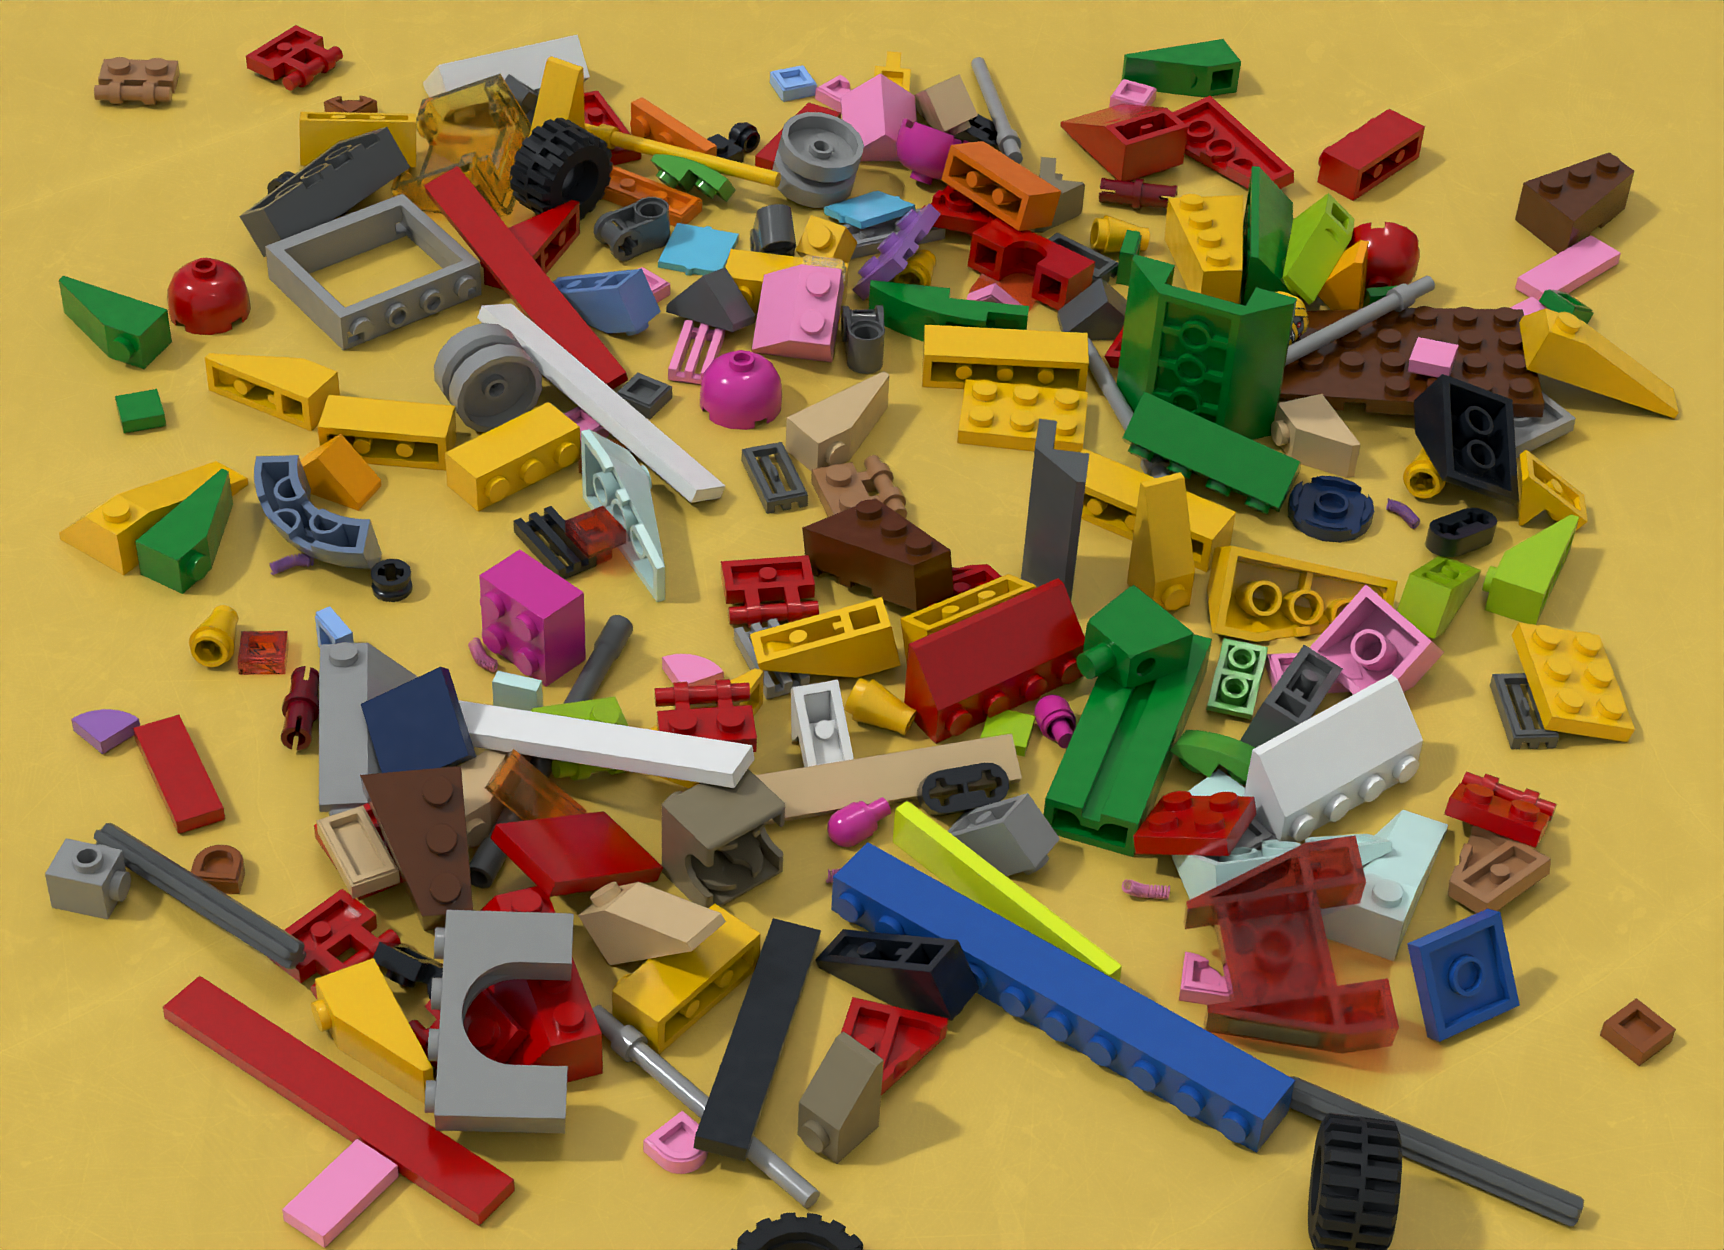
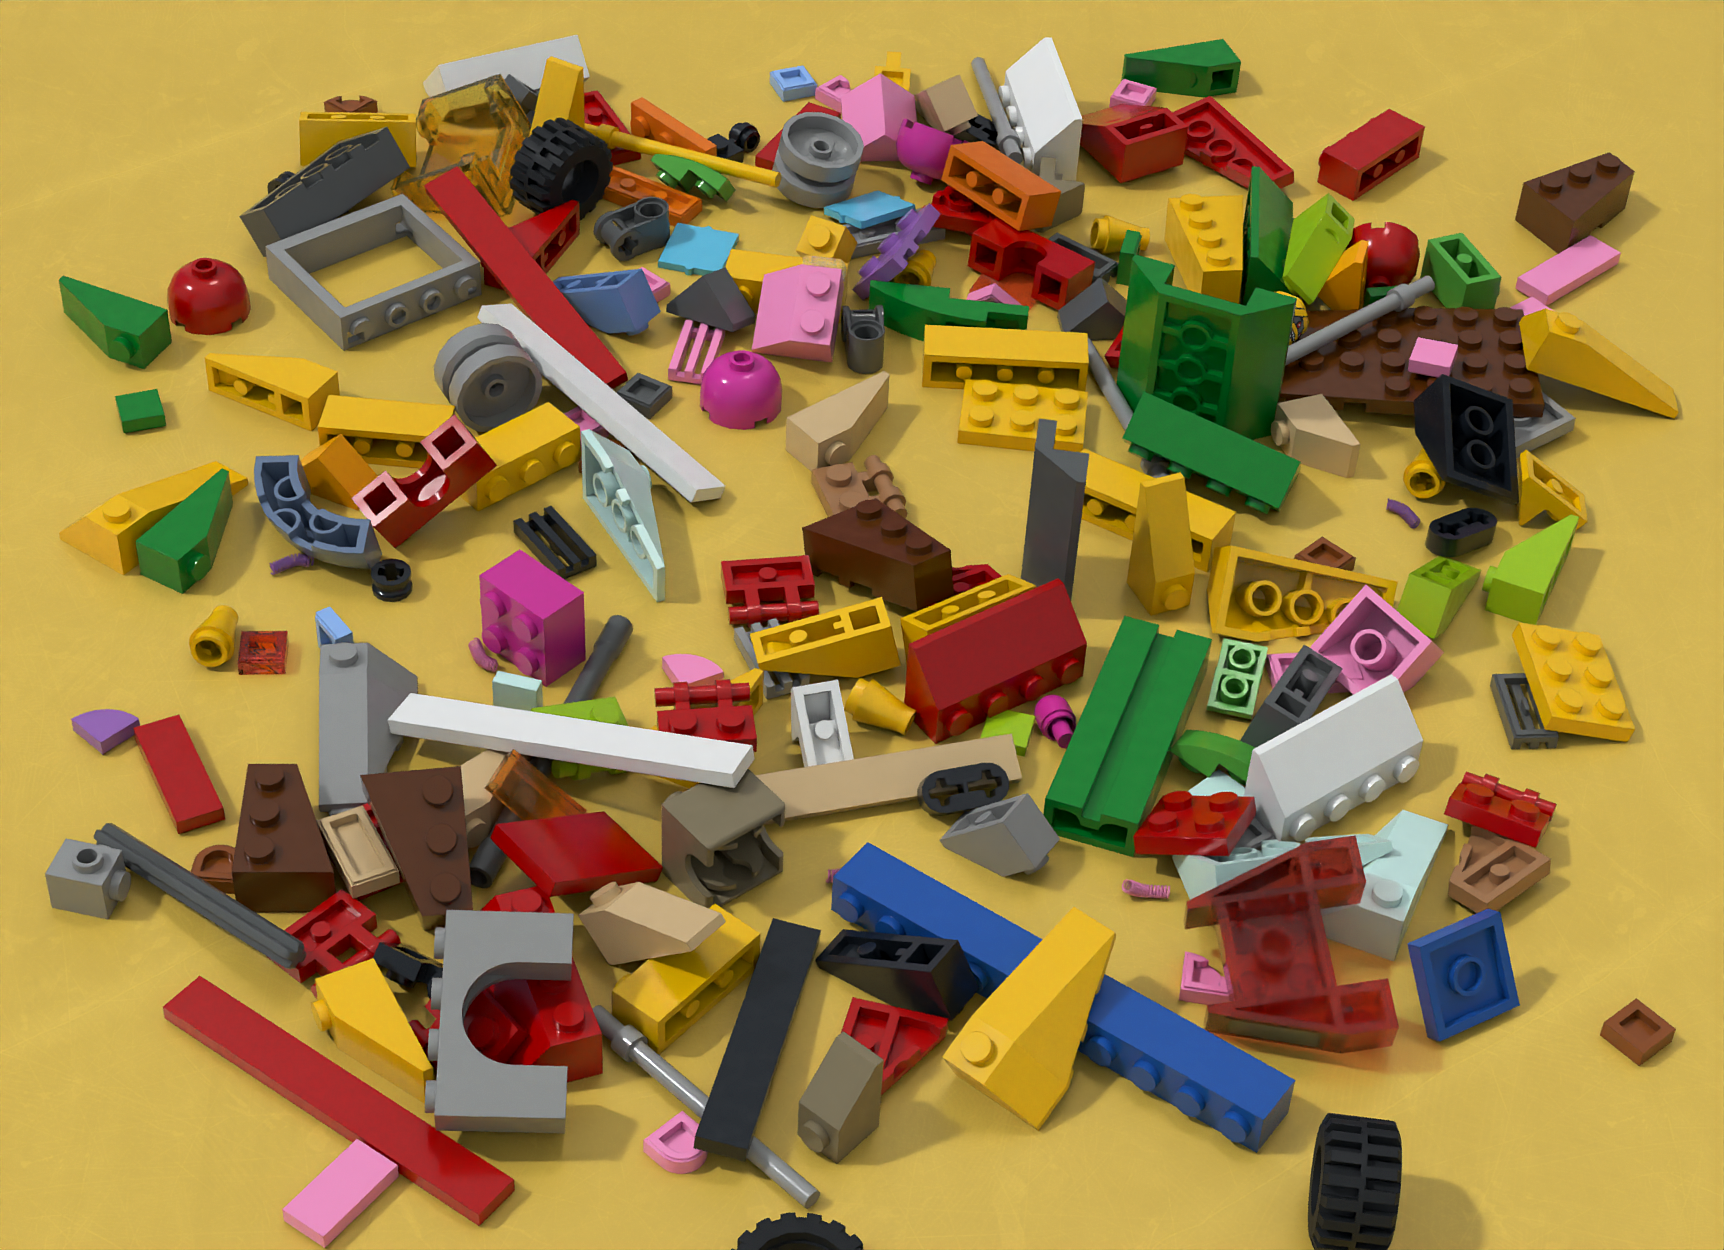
medium nougat plate [94,57,180,105] -> none
red plate [246,25,343,91] -> none
dark red pin [281,666,319,750] -> none
dark blue tile [361,667,476,773] -> none
clear red tile [565,506,626,565] -> none
dark grey tile [741,442,808,514] -> none
dark grey piece [750,204,797,256] -> none
dark pink cylinder [827,797,891,847] -> none
neon yellow tile [893,801,1122,982] -> none
green torso [1077,585,1194,689] -> none
dark red pin [1099,178,1178,209] -> none
dark blue tile [1288,476,1374,543] -> none
dark grey axle [1289,1076,1584,1227] -> none
green tile [1539,289,1594,324] -> none
none -> reddish brown wedge [232,764,336,913]
none -> red arch [351,414,497,549]
none -> yellow wedge [942,907,1117,1131]
none -> white slope [998,37,1083,181]
none -> dark orange tile [1294,536,1356,571]
none -> bright green brick [1420,233,1502,309]

